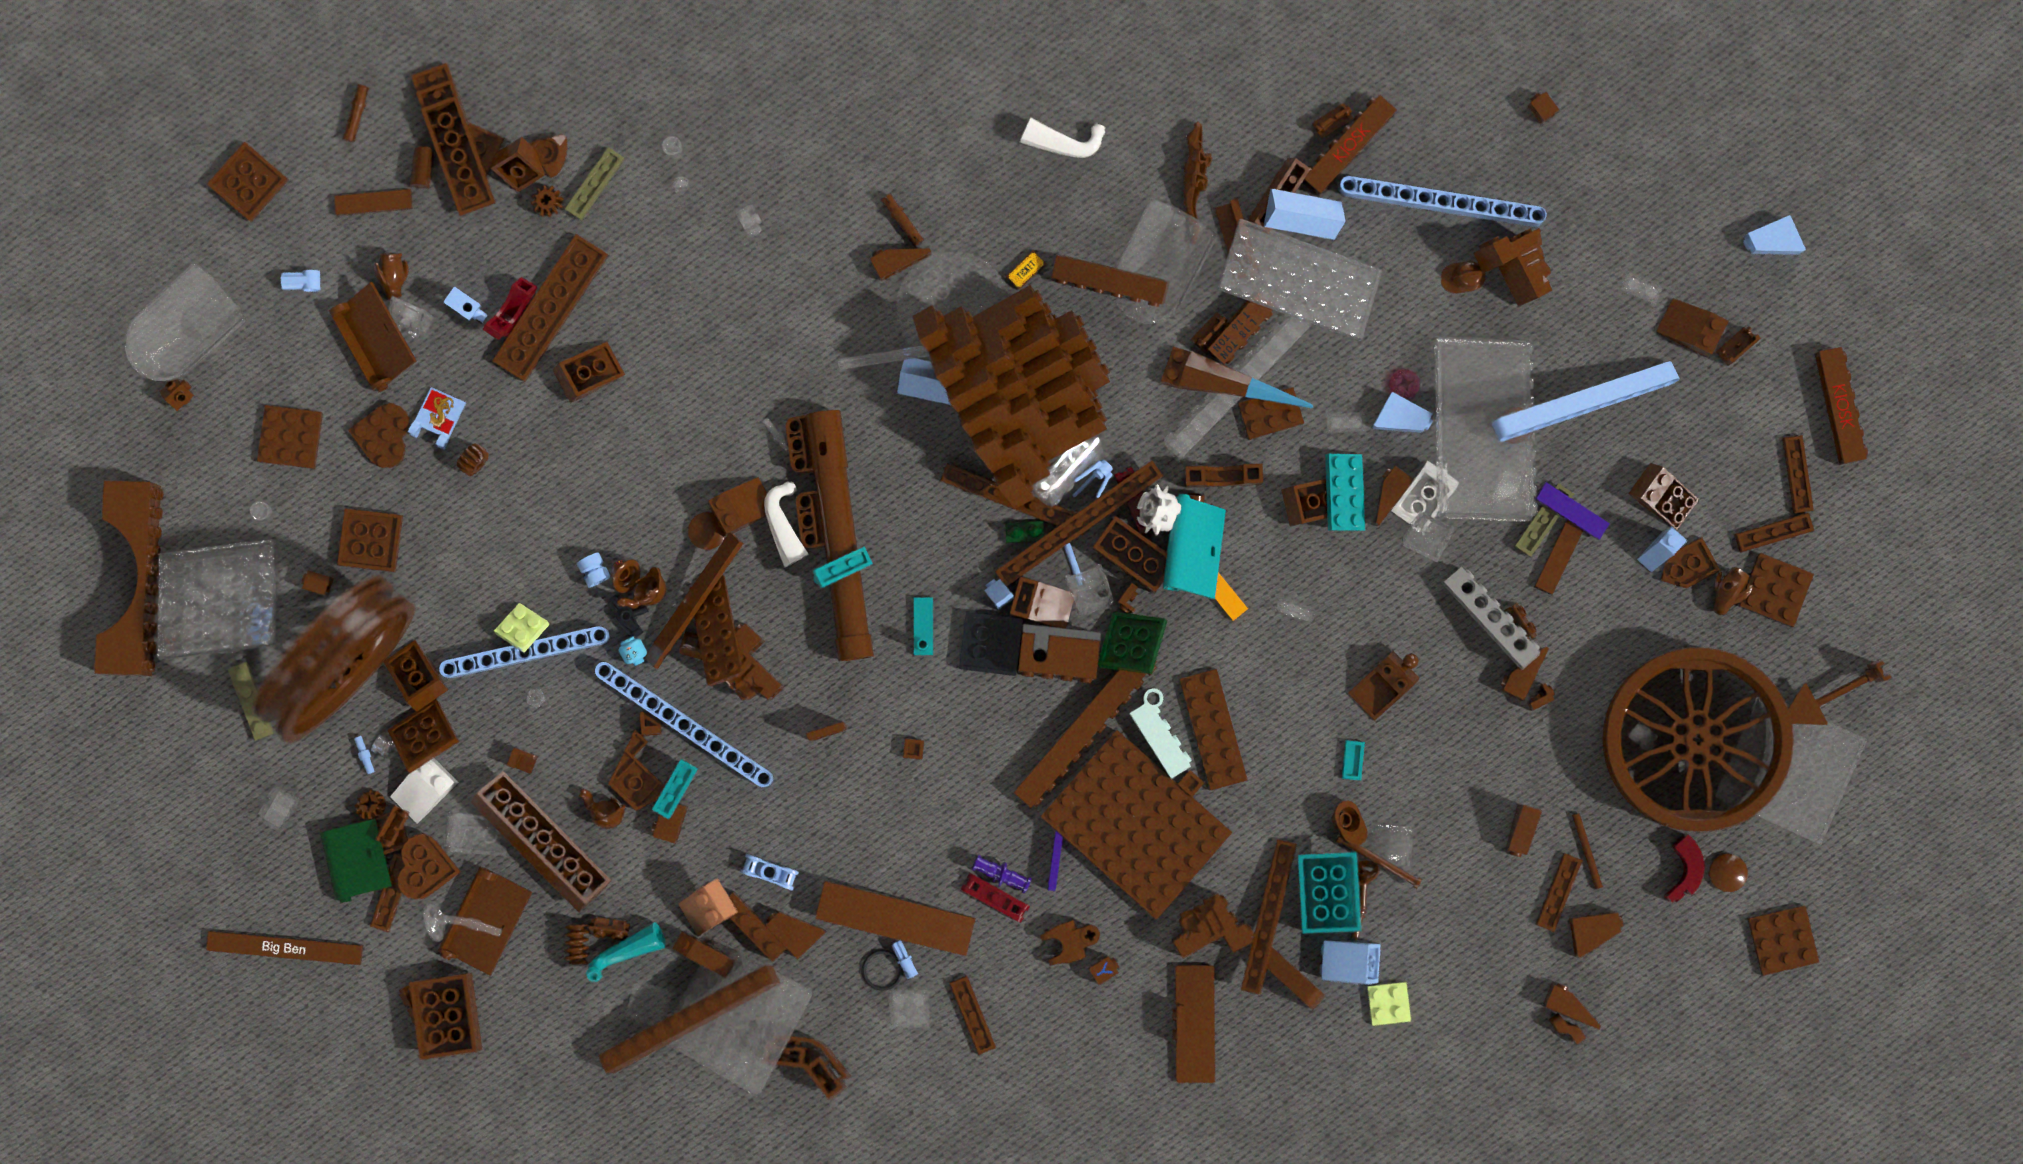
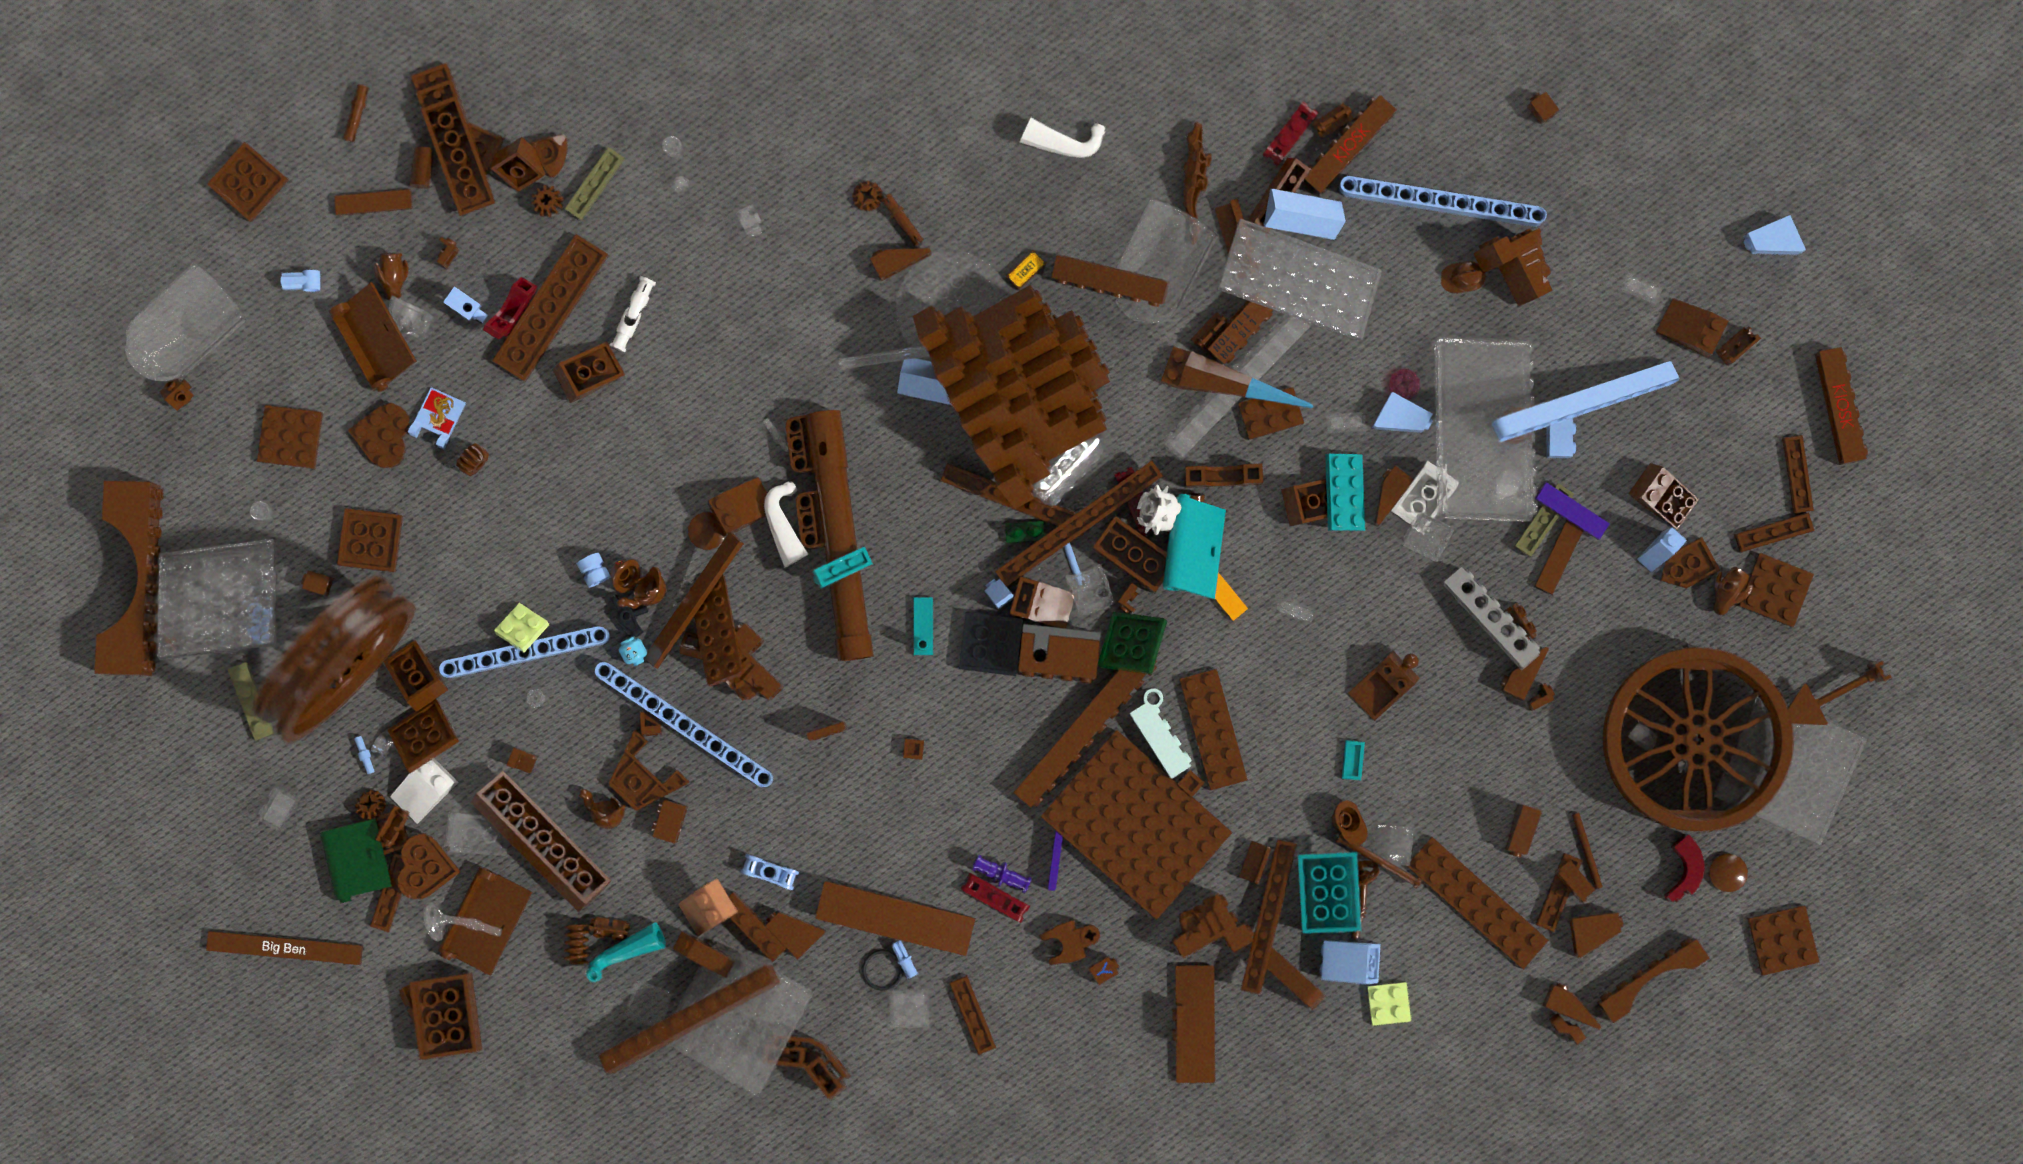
teal piece [652,759,699,819] -> none
light blue plant [1072,459,1113,498] -> none
none -> reddish brown bracket [437,237,460,269]
none -> white piece [609,276,656,352]
none -> reddish brown gear [852,180,883,211]
none -> reddish brown panel [1239,841,1271,884]
none -> dark red plate [1263,101,1319,166]
none -> reddish brown plate [1406,837,1549,970]
none -> light blue brick [1546,418,1576,458]
none -> reddish brown panel [1554,860,1595,903]
none -> reddish brown arch [1597,937,1710,1023]

